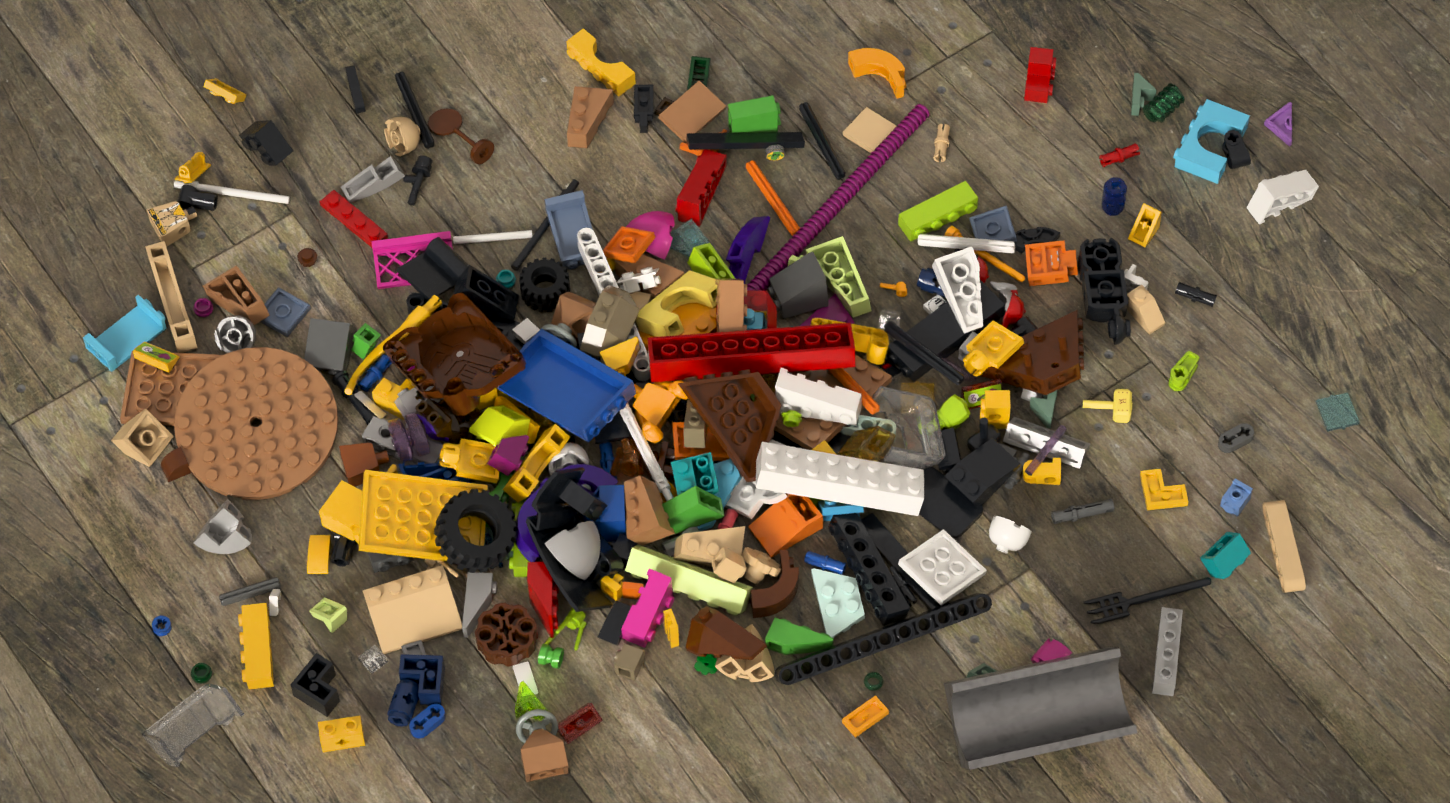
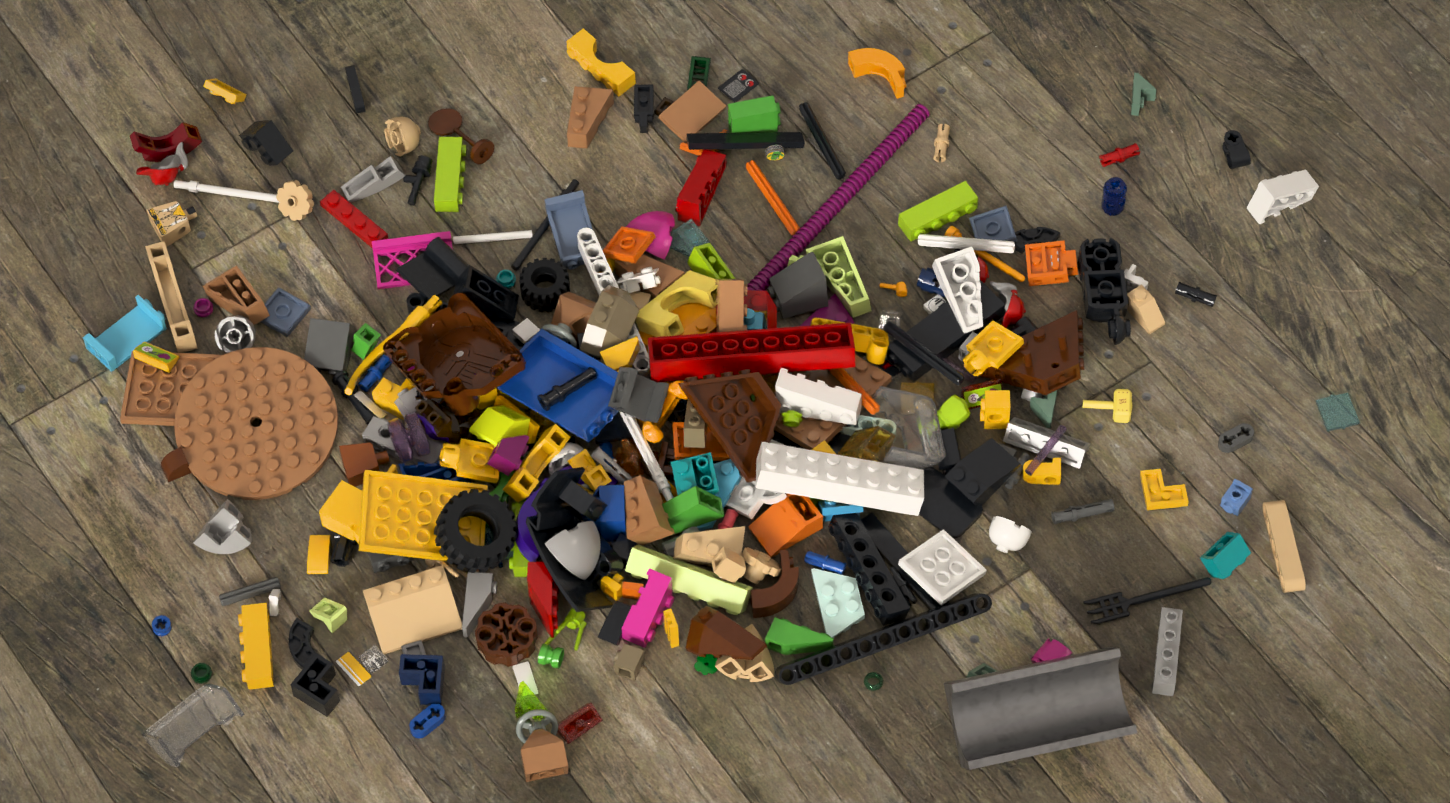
tan slope [111,409,174,467] -> none
yellow hinge [175,152,211,183] -> none
black piece [177,185,218,211] -> none
reddish brown plate [297,248,317,267] -> none
yellow brick [318,715,365,752] -> none
dark blue piece [387,679,419,727] -> none
black axle [395,71,435,149] -> none
dark purple slope [726,216,770,284] -> none
light orange plate [842,695,889,738] -> none
tan tile [843,107,897,153] -> none
black piece [967,417,1001,452] -> none
red brick [1024,47,1057,103] -> none
yellow slope [1128,203,1162,247] -> none
clear green piece [1143,83,1185,123] -> none
lime piece [1168,351,1199,391] -> none
medium azure arch [1173,99,1250,184] -> none
medium lavender tile [1264,102,1292,147] -> none
none -> dark red arch [129,122,202,162]
none -> hair [136,142,188,186]
none -> tan plant [276,180,314,221]
none -> black tile [288,618,318,670]
none -> yellow sticker [336,652,371,686]
none -> lime brick [434,137,467,212]
none -> black pin [537,367,597,411]
none -> yellow slope [568,449,612,492]
none -> light grey pin [590,447,633,485]
none -> dark grey panel [608,367,669,423]
none -> black sticker [718,69,759,103]

